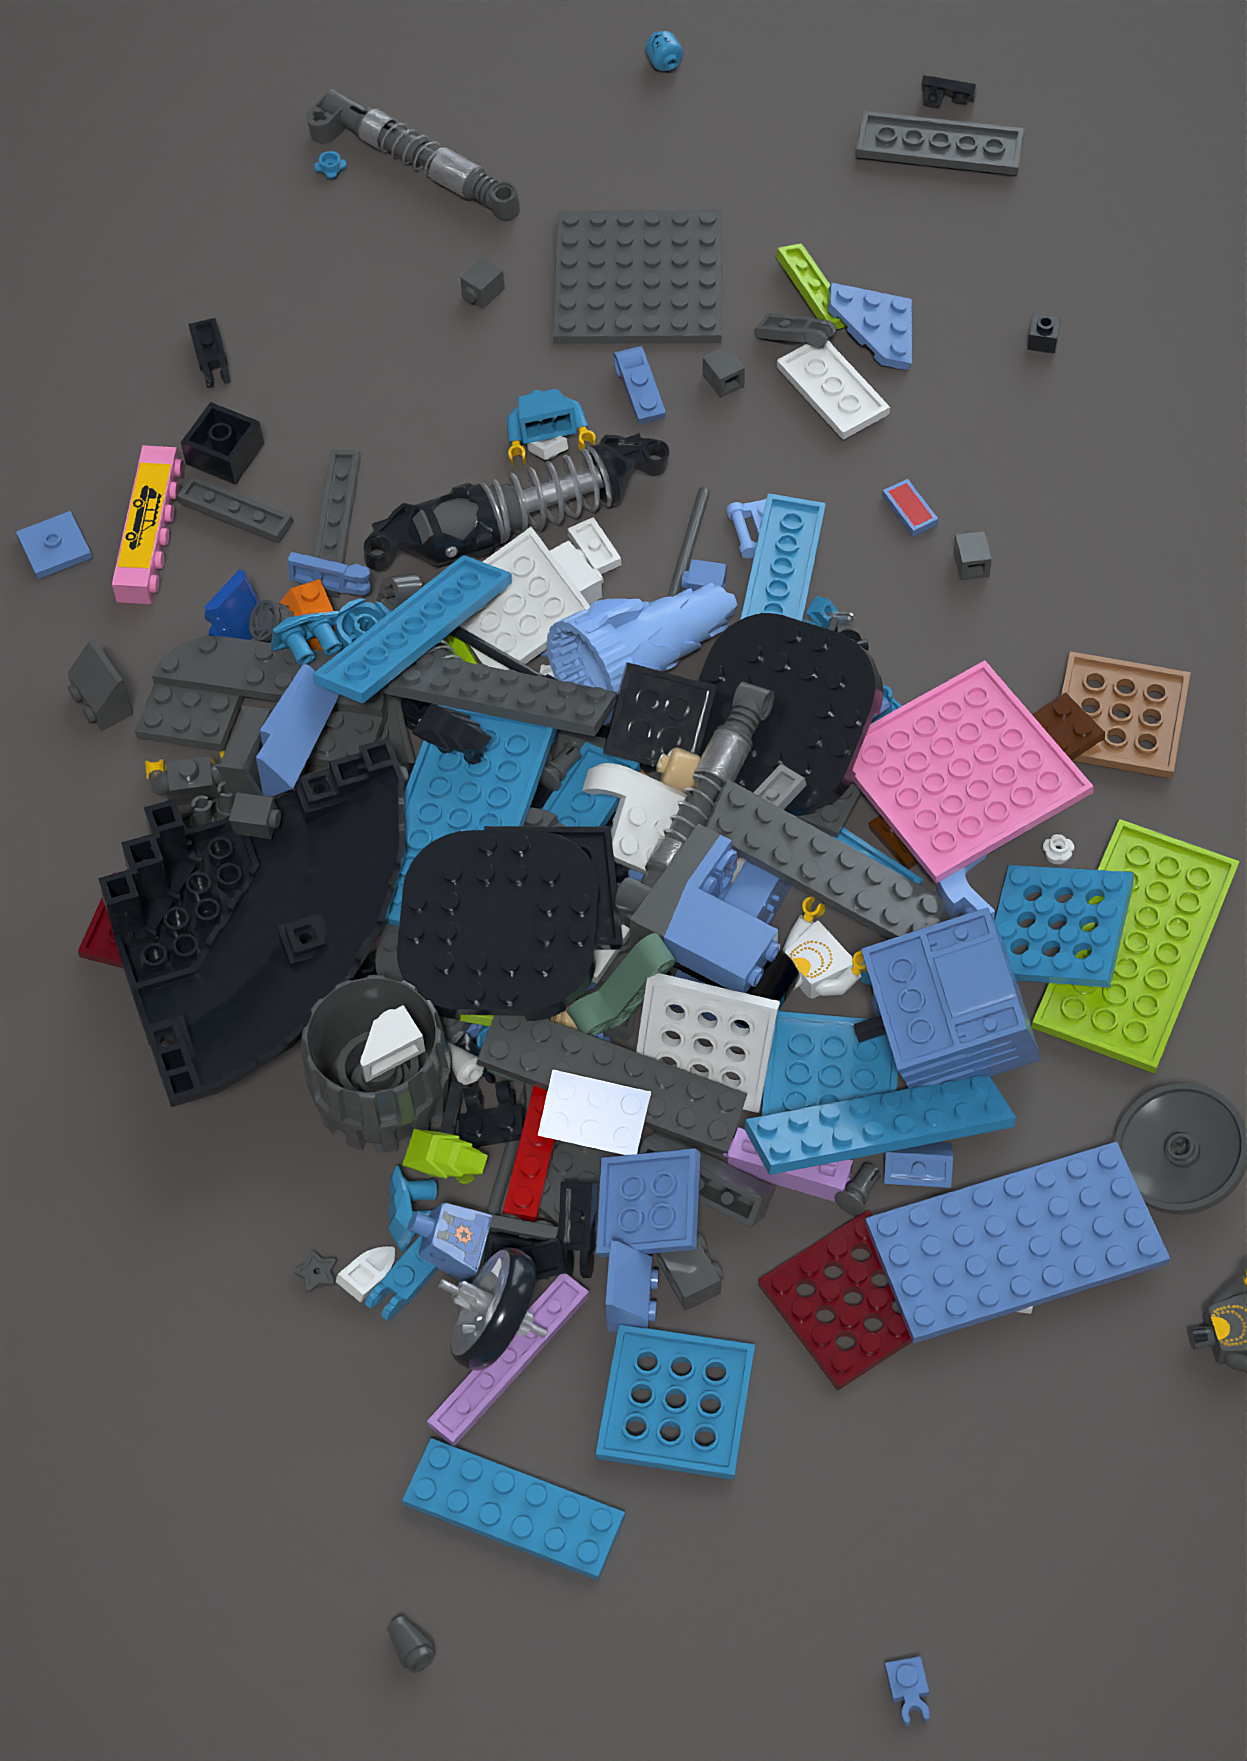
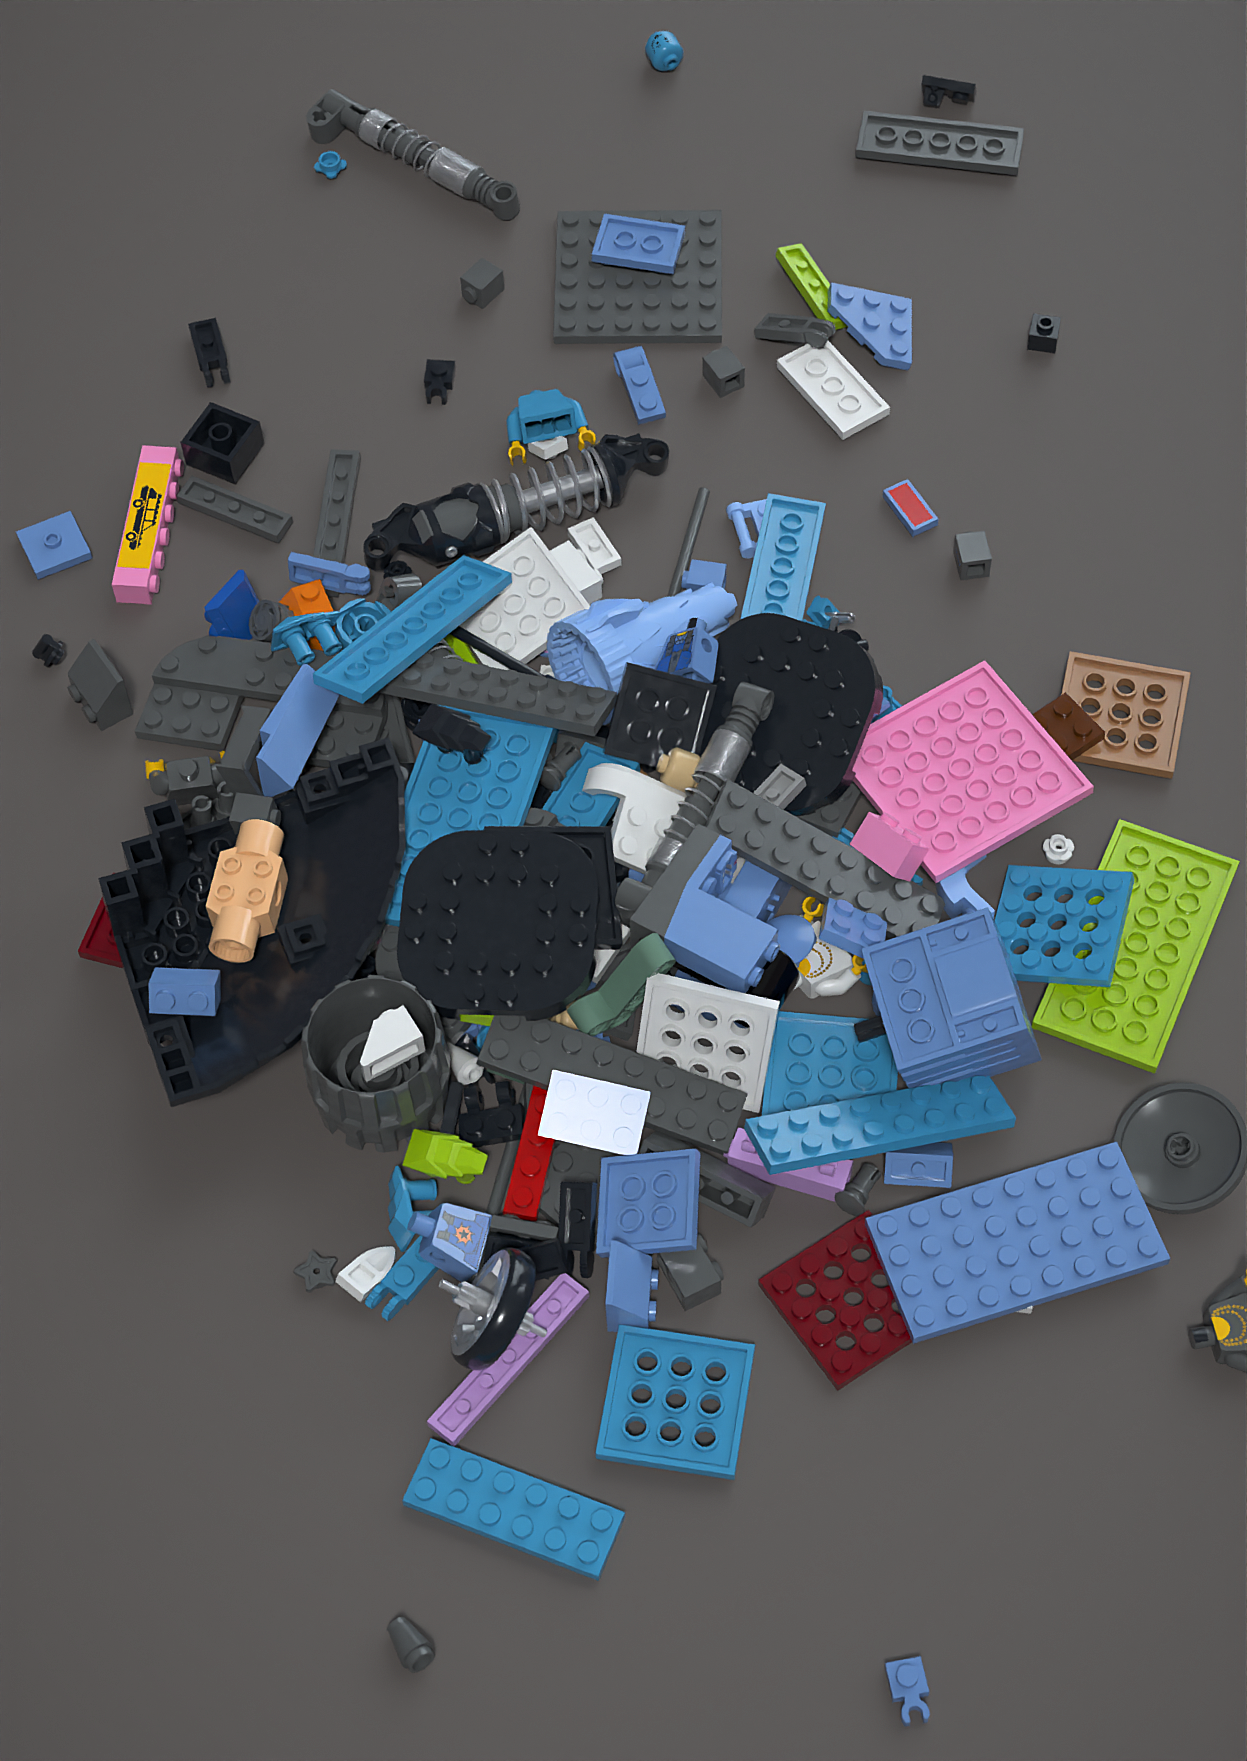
none -> black plate [32,634,65,667]
none -> medium blue brick [149,967,221,1016]
none -> light nougat brick [206,819,288,963]
none -> black plate [383,560,412,579]
none -> black plate [424,359,456,405]
none -> medium blue plate [592,213,685,274]
none -> medium blue torso [655,618,719,684]
none -> medium blue dish [767,915,817,967]
none -> medium blue plate [818,898,887,959]
none -> bright pink brick [850,812,929,882]

